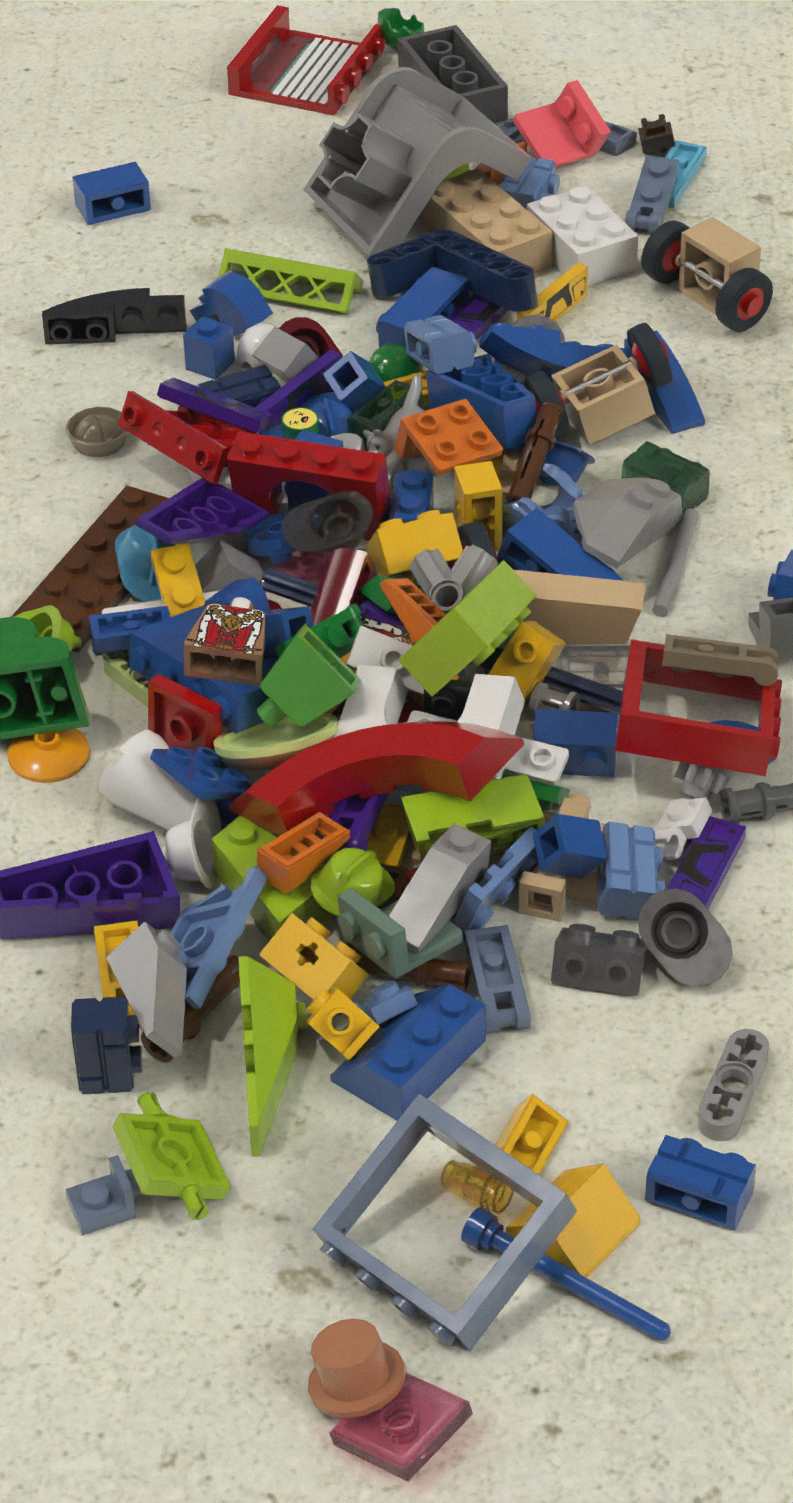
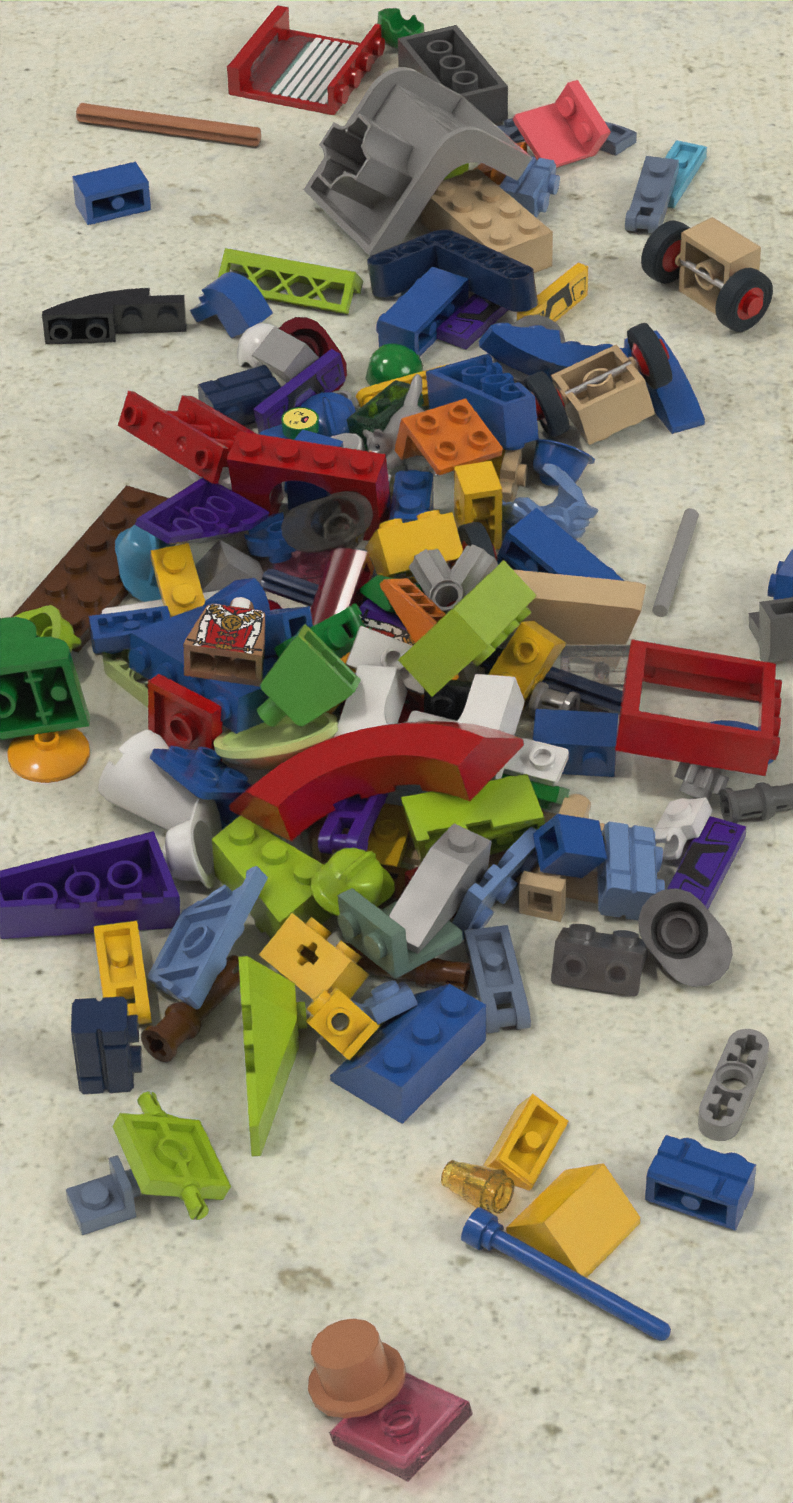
dark tan hat [66,407,128,457] -> none
light grey slope [106,922,187,1059] -> none
dark purple tile [157,378,273,434] -> none
blue brick [183,316,235,380] -> none
orange slope [257,812,350,894] -> none
sand blue window [312,1094,577,1351] -> none
blue brick [323,351,388,413] -> none
medium blue brick [404,315,477,374] -> none
reddish brown pin [506,402,564,504] -> none
white brick [527,185,638,286] -> none
light grey wedge [573,477,683,569] -> none
clear green brick [621,441,710,514] -> none
dark brown plate [638,114,675,154] -> none
dark tan plate [662,634,779,686] -> none
none -> nougat axle [76,103,261,147]

